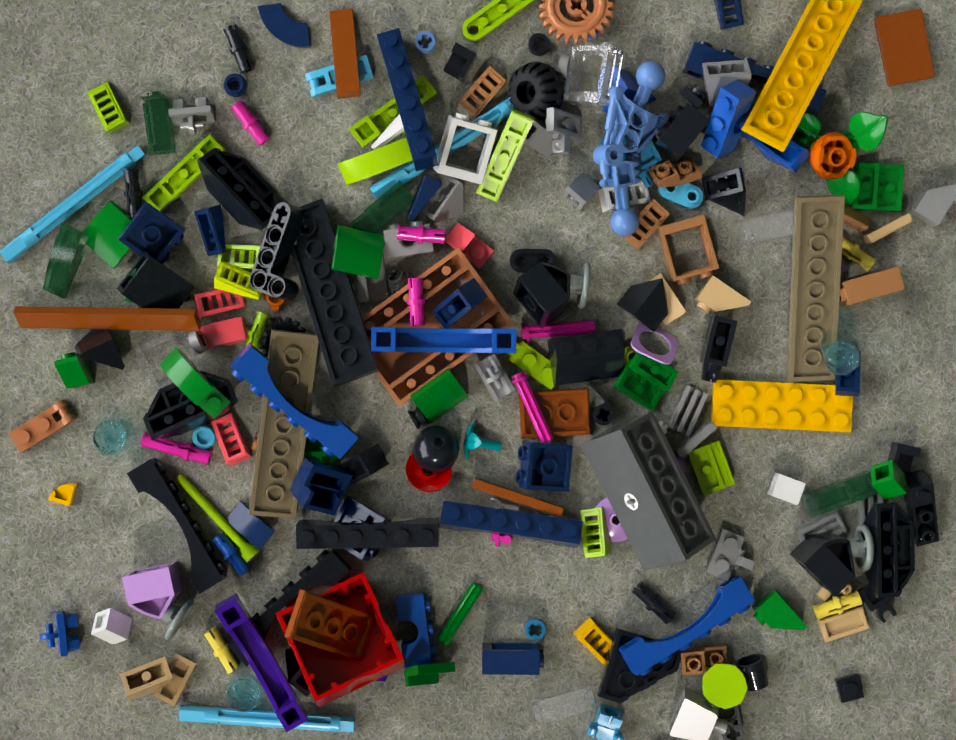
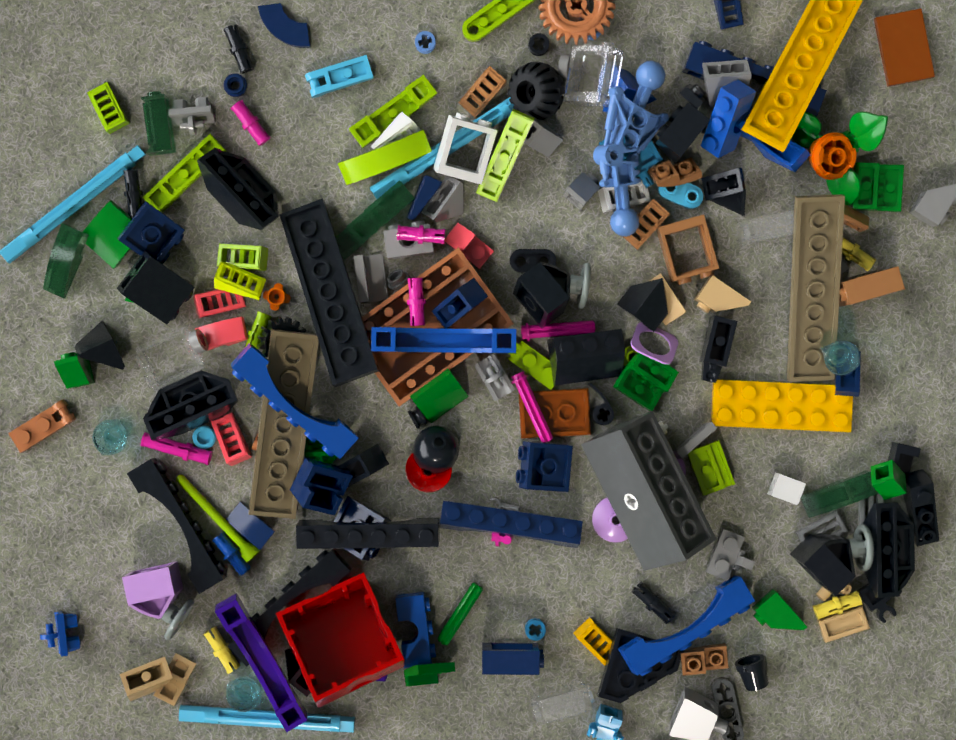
dark orange tile [13,306,201,331] -> none
yellow tile [48,483,78,506] -> none
white panel [91,608,132,644] -> none
green arch [160,347,231,419] -> none
dark blue slope [194,204,226,256] -> none
black beam [249,202,304,301] -> none
dark orange tile [284,589,375,661] -> none
dark orange tile [329,8,361,99] -> none
green slope [331,225,384,279] -> none
dark blue arch [377,28,439,172] -> none
black panel [444,43,476,82] -> none
teal plant [463,420,502,460] -> none
dark orange tile [472,478,564,517] -> none
light grey hinge [545,107,582,155] -> none
lime slope [580,507,612,558] -> none
light grey tile [668,385,708,437] -> none
lime hat [702,663,748,709] -> none
black plate [834,673,864,703] -> none
tan tile [862,213,912,244] -> none

